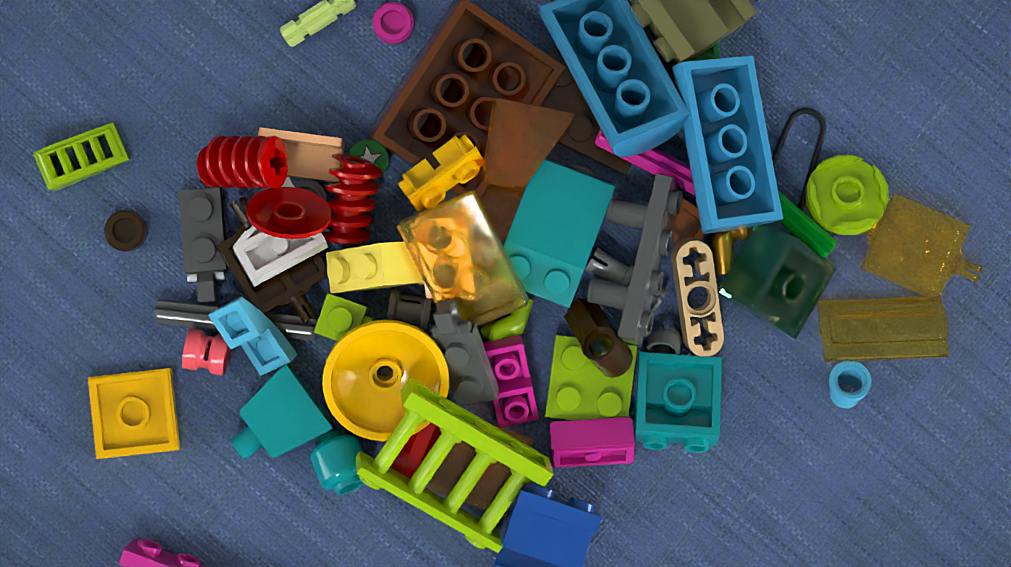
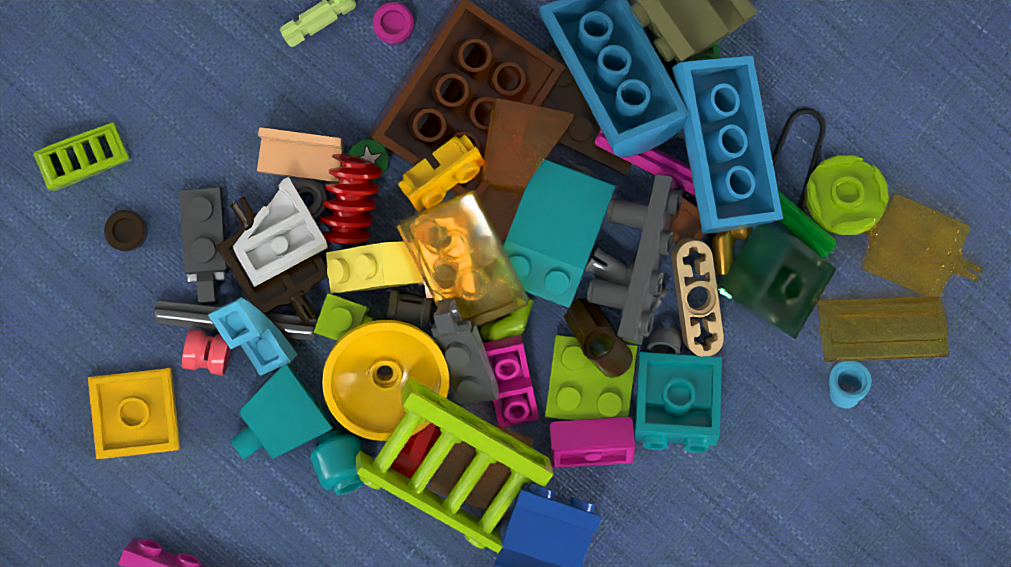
red piece [196,135,288,189] -> none
red dish [246,187,332,239] -> none

